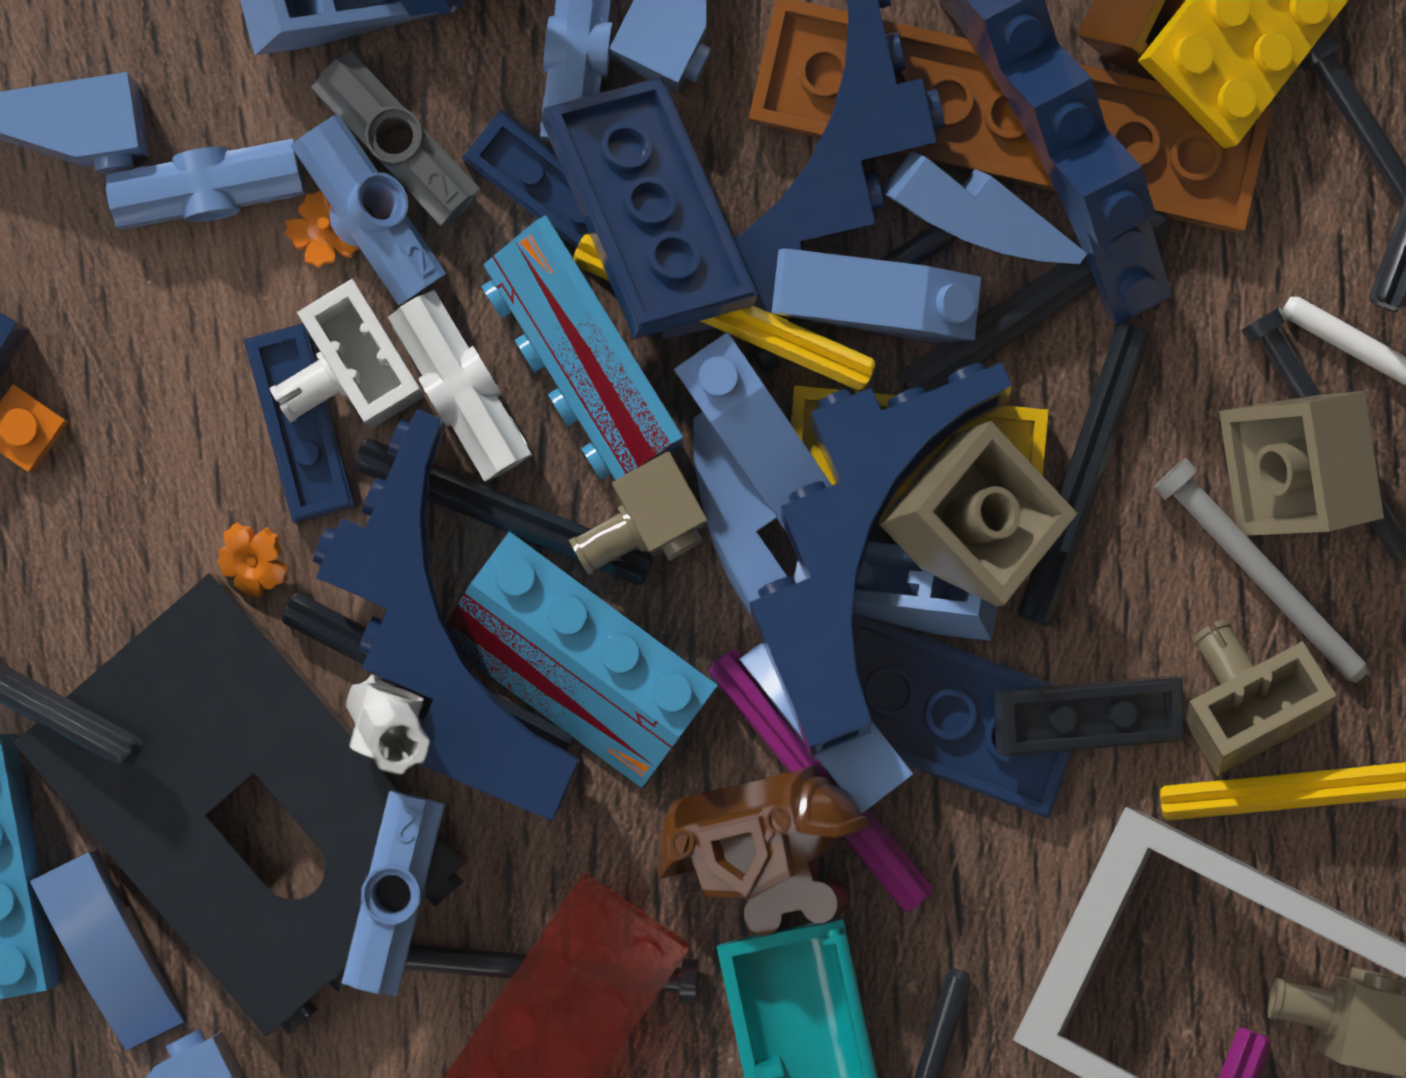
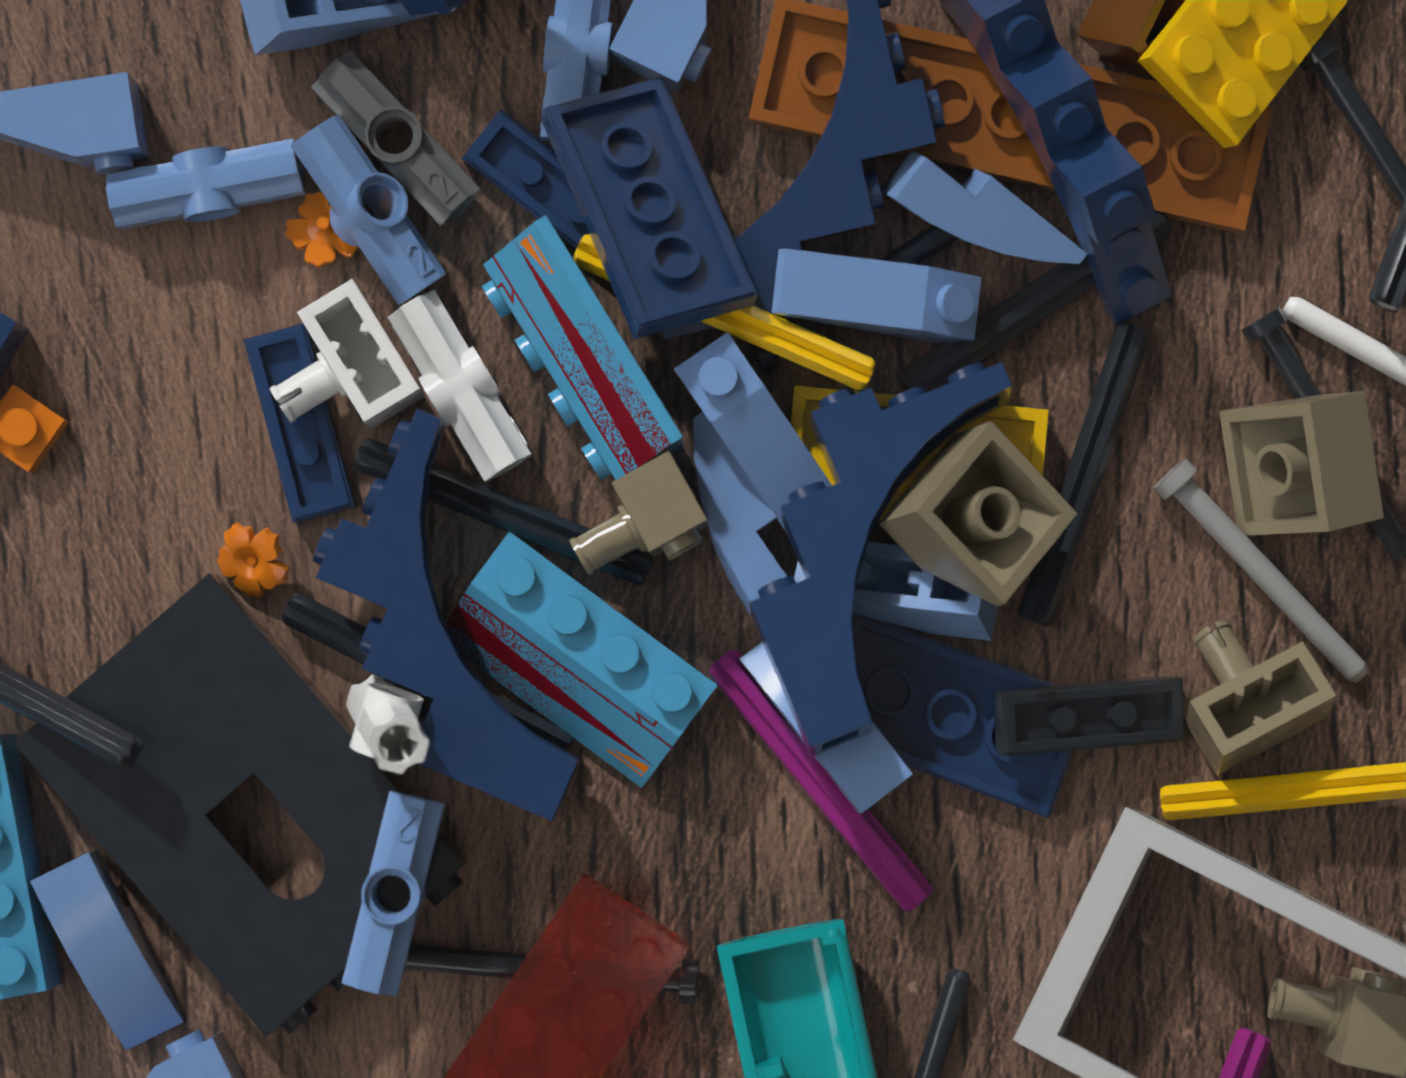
reddish brown piece [656,764,870,935] -> none

